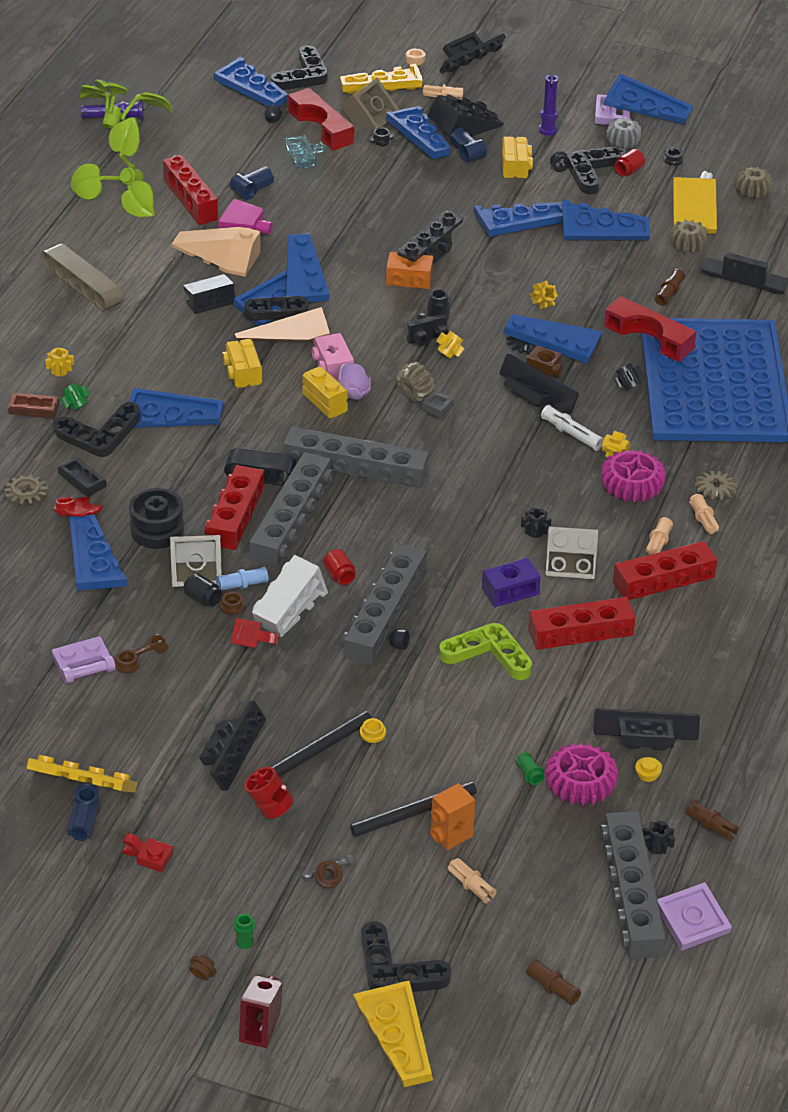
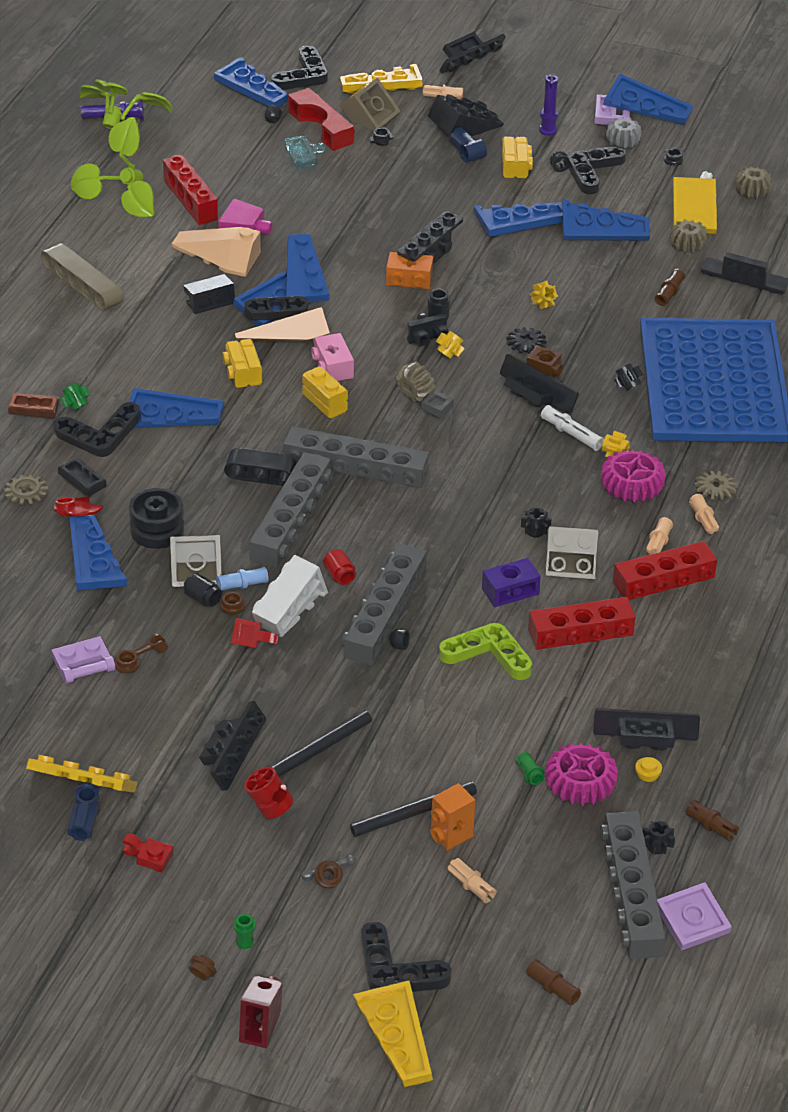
yellow gear [45,348,74,376] -> none
red brick [204,465,264,550] -> none
dark blue piece [229,166,274,200] -> none
lavender hair [337,363,371,400] -> none
yellow plate [360,718,386,743] -> none
blue wing [386,106,451,159] -> none
light nougat tile [405,49,425,65] -> none
blue wing [503,314,603,364] -> none
red arch [604,296,696,362] -> none
red brick [615,149,645,176] -> none

